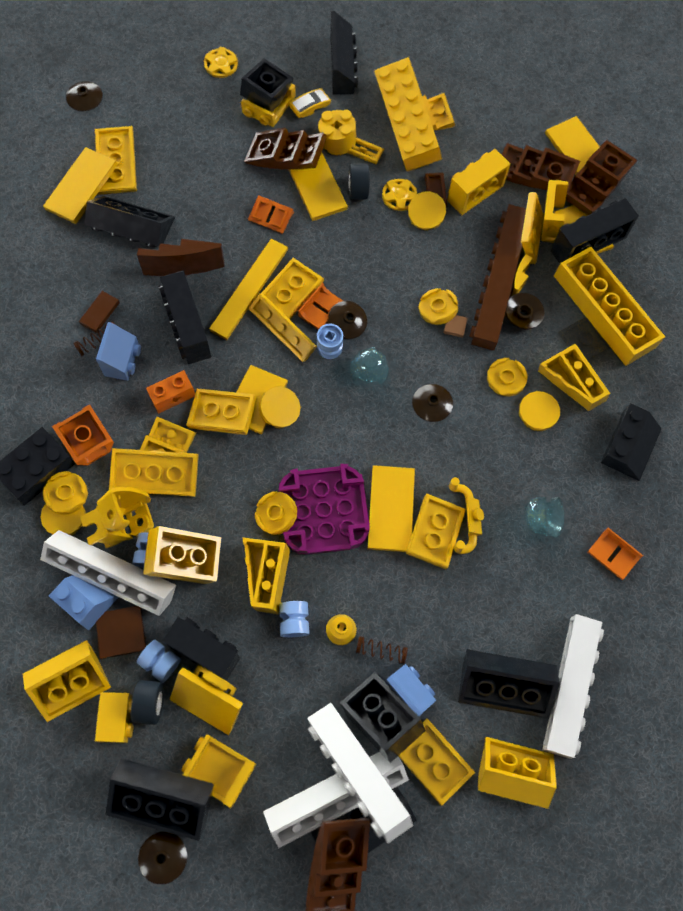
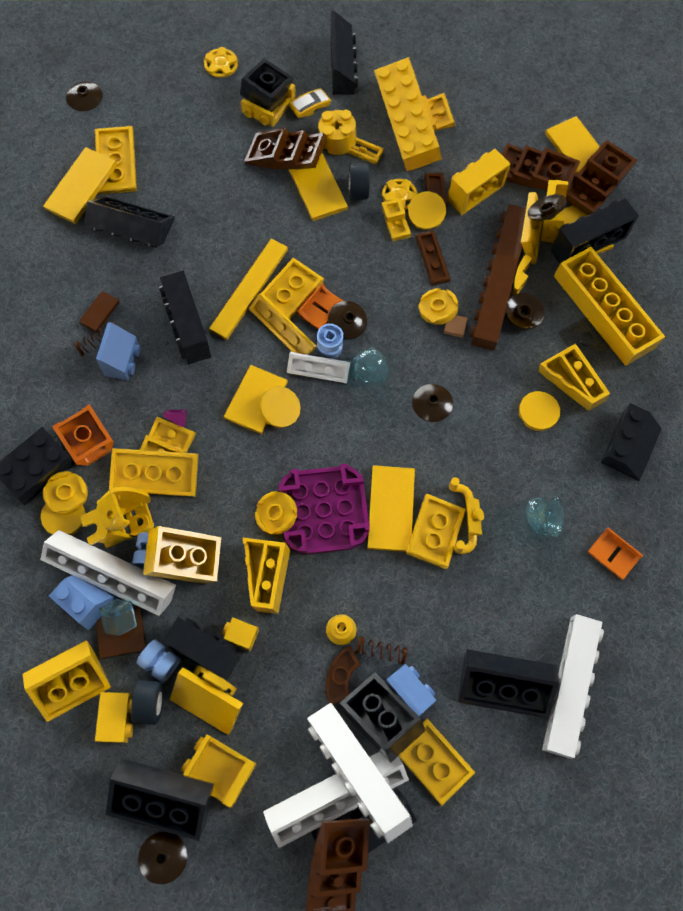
reddish brown slope [137,239,225,276] -> none
orange brick [146,370,195,414] -> none
yellow tile [186,388,257,435] -> none
orange piece [248,195,294,234] -> none
light blue wheel [279,601,309,638] -> none
yellow slope [478,737,556,809] -> none
yellow tile [487,358,528,397] -> none
none -> clear light blue panel [99,599,137,636]
none -> magenta slope [163,409,187,427]
none -> yellow brick [222,617,259,652]
none -> white tile [287,352,351,383]
none -> reddish brown tile [326,645,361,706]
none -> yellow slope [381,198,411,242]
none -> reddish brown tile [415,230,451,286]
none -> dark brown dish [527,194,567,221]

